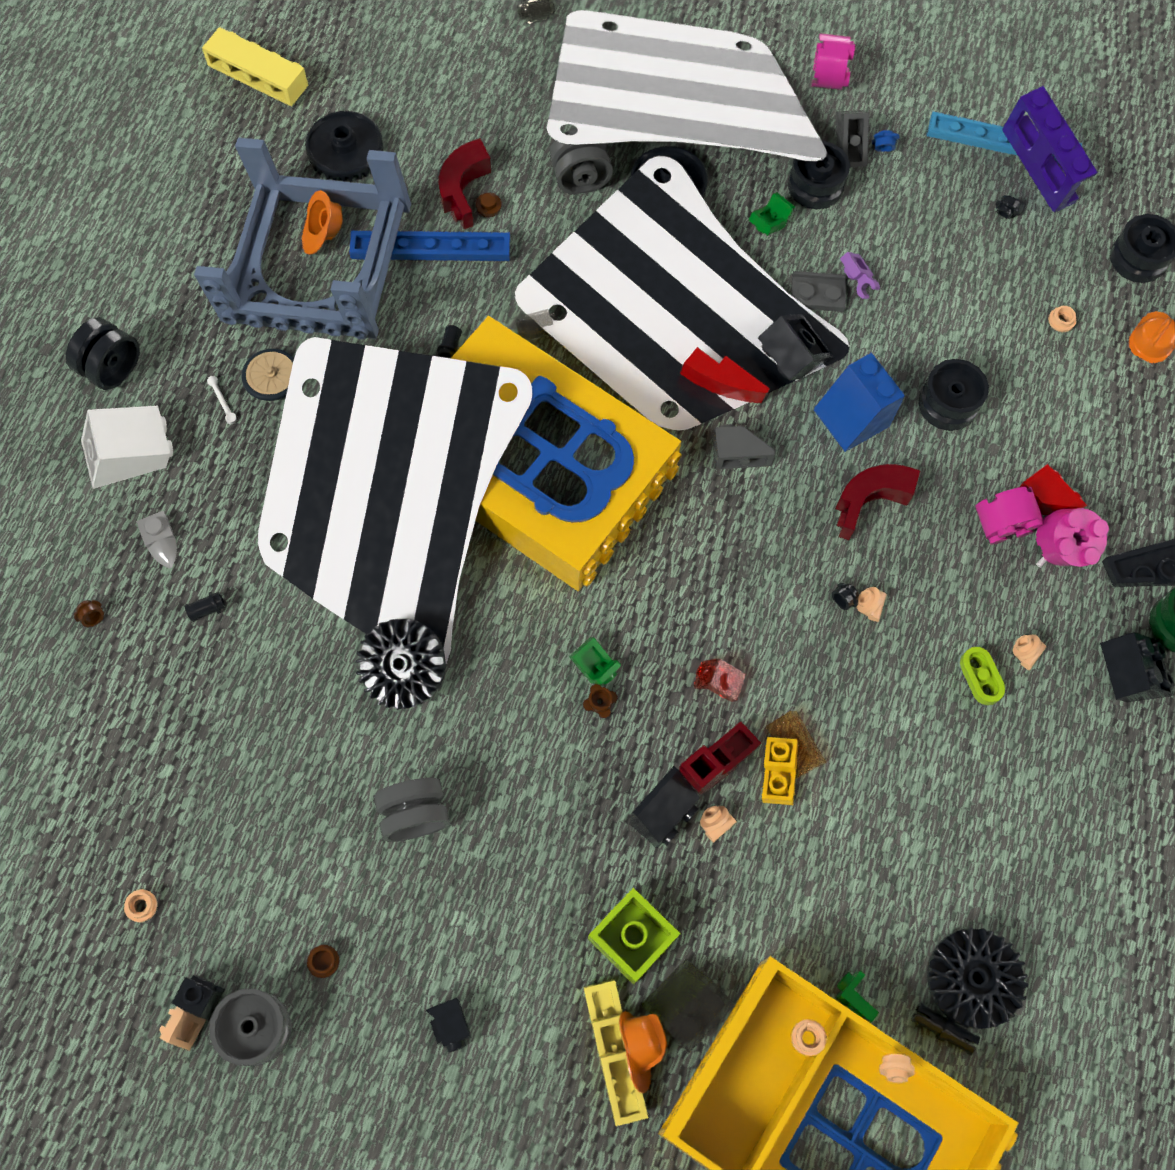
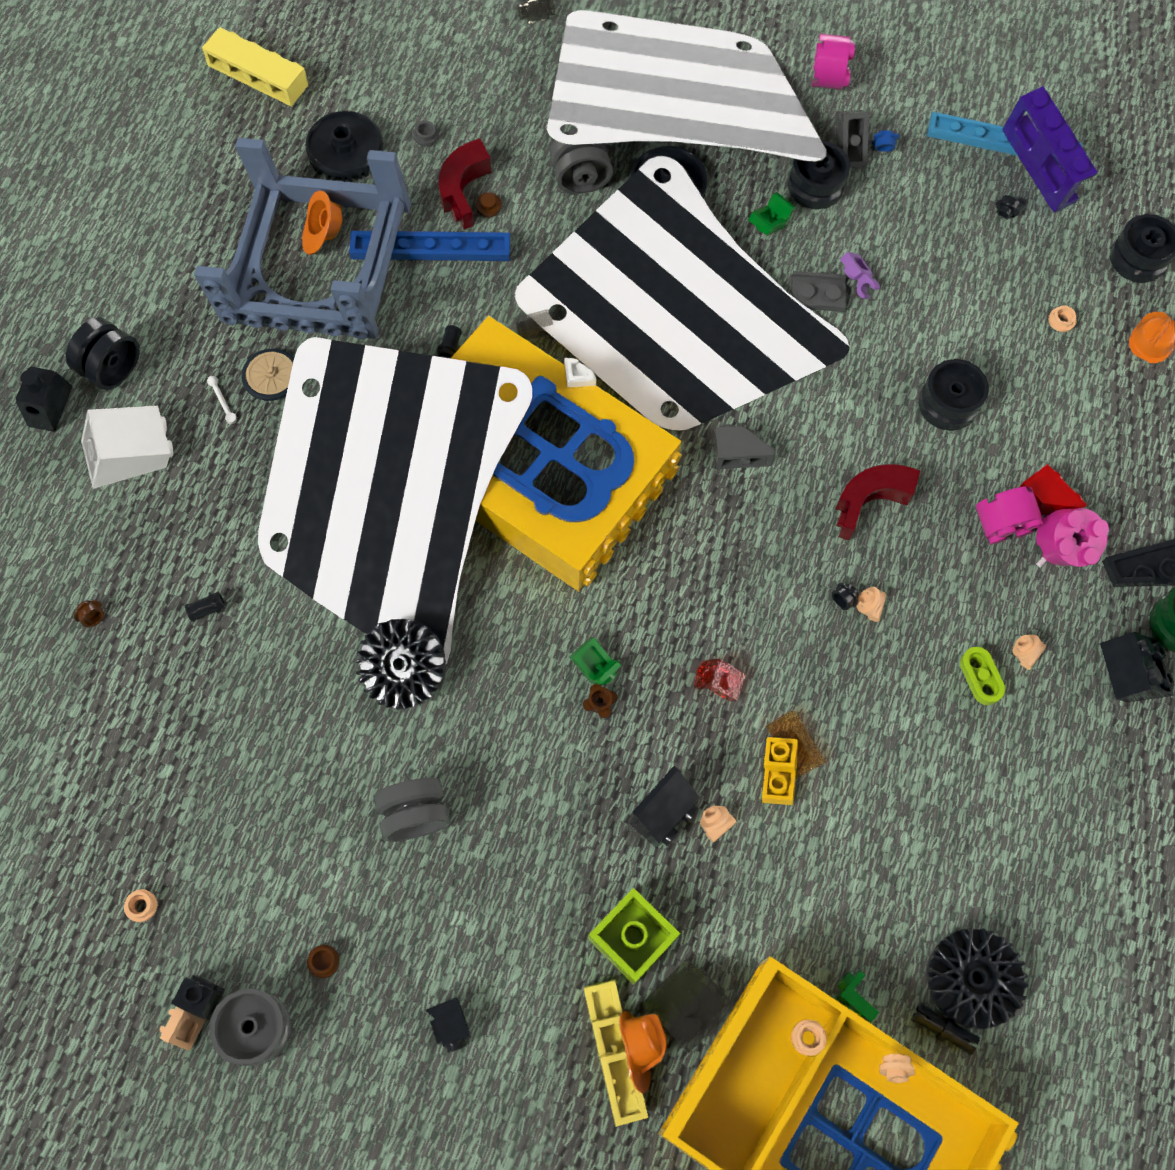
light grey plate [136,511,177,569] -> none
dark red arch [678,721,762,795] -> none
red slope [680,347,770,403] -> none
black slope [758,314,834,381] -> none
blue slope [814,353,905,452] -> none
none -> black torso [16,366,73,432]
none -> dark grey plate [413,121,439,146]
none -> white tile [564,358,596,388]

